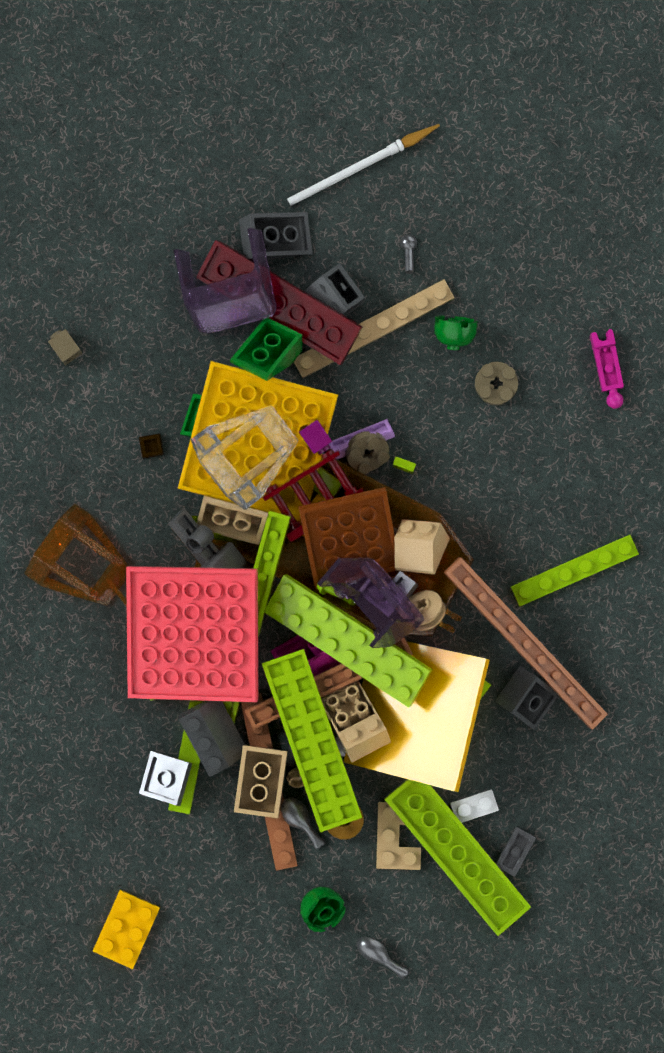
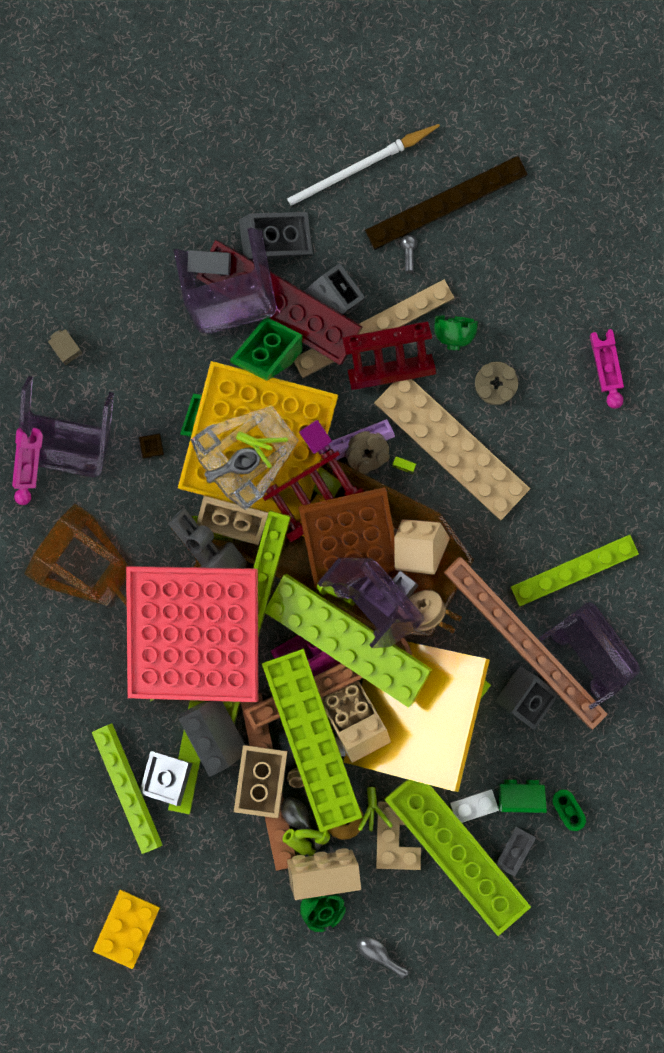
none -> dark pink plate [12,428,43,505]
none -> clear purple windscreen [19,376,114,477]
none -> lime plate [92,723,163,854]
none -> dark grey tile [187,250,231,275]
none -> flat silver piece [204,447,261,483]
none -> lime plant [236,431,288,468]
none -> lime plant [283,829,330,856]
none -> tan brick [287,848,361,900]
none -> dark red fence [342,321,436,390]
none -> lime plant [358,787,393,832]
none -> dark brown plate [365,156,528,250]
none -> tan plate [374,379,530,521]
none -> green slope [499,779,547,813]
none -> clear purple windscreen [539,602,640,710]
none -> green plate [552,789,586,831]

